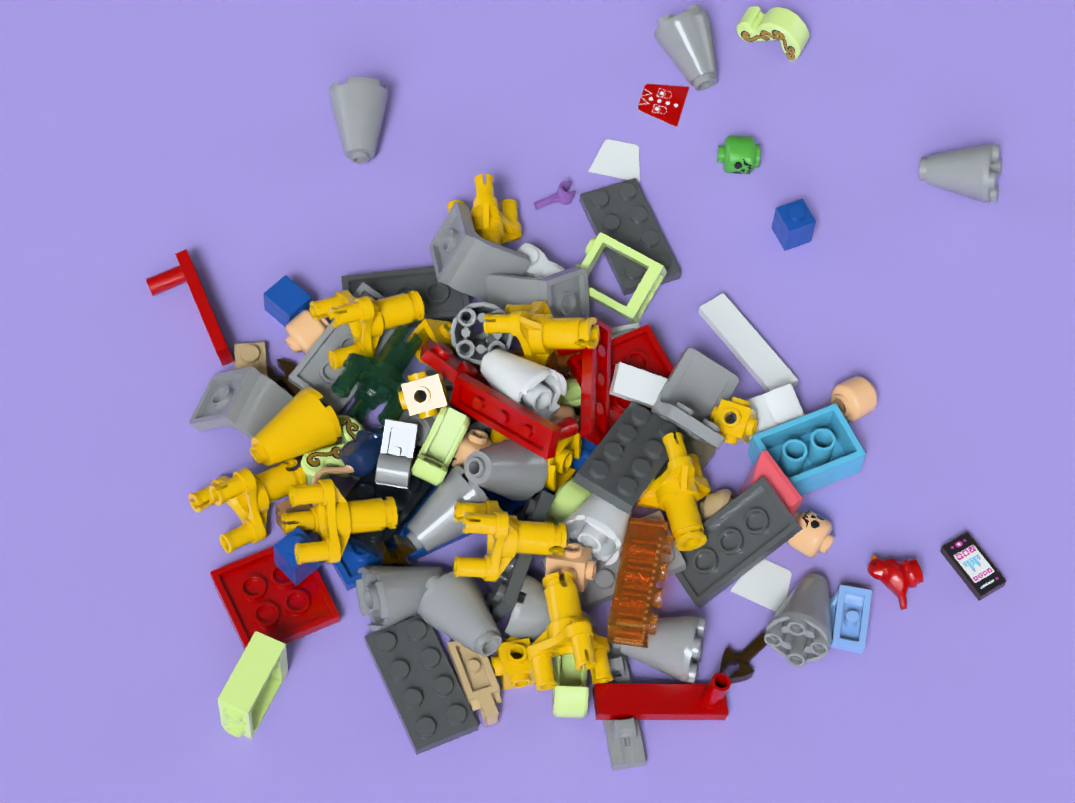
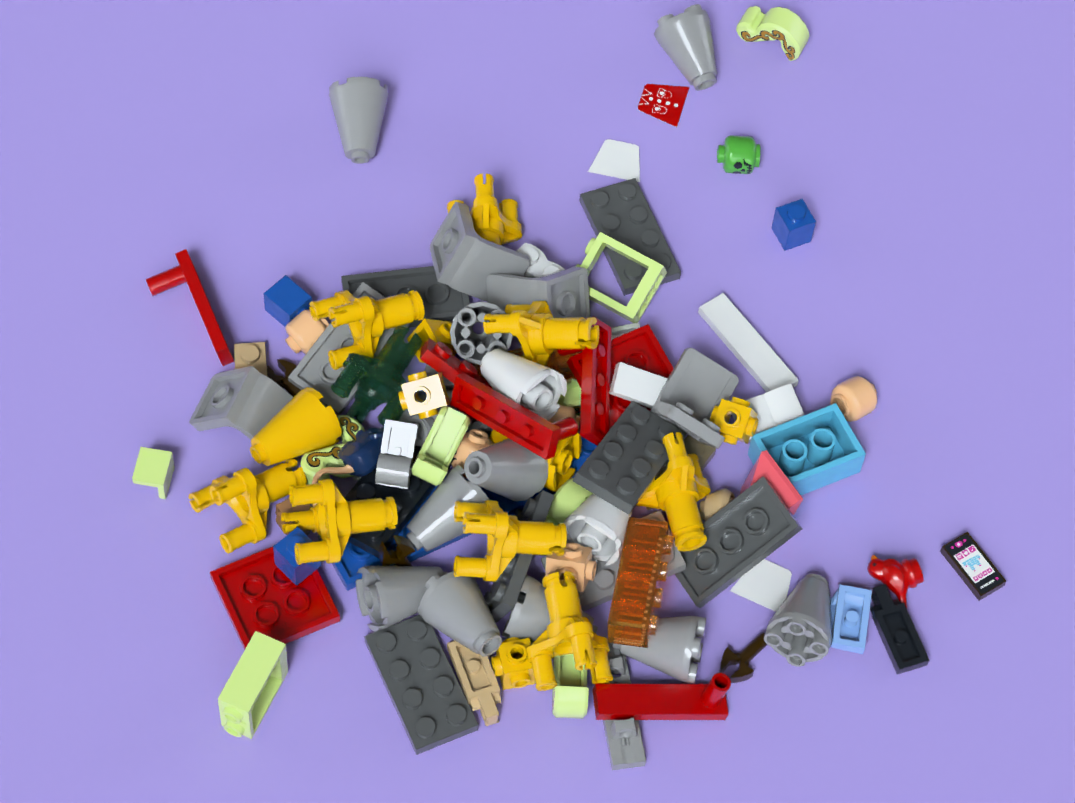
medium lavender hand [534,181,576,210] -> none
light nougat head [787,510,835,557] -> none
light grey cone [919,143,1002,203] -> none
none -> yellowish green panel [132,447,175,499]
none -> black hinge [870,584,930,675]

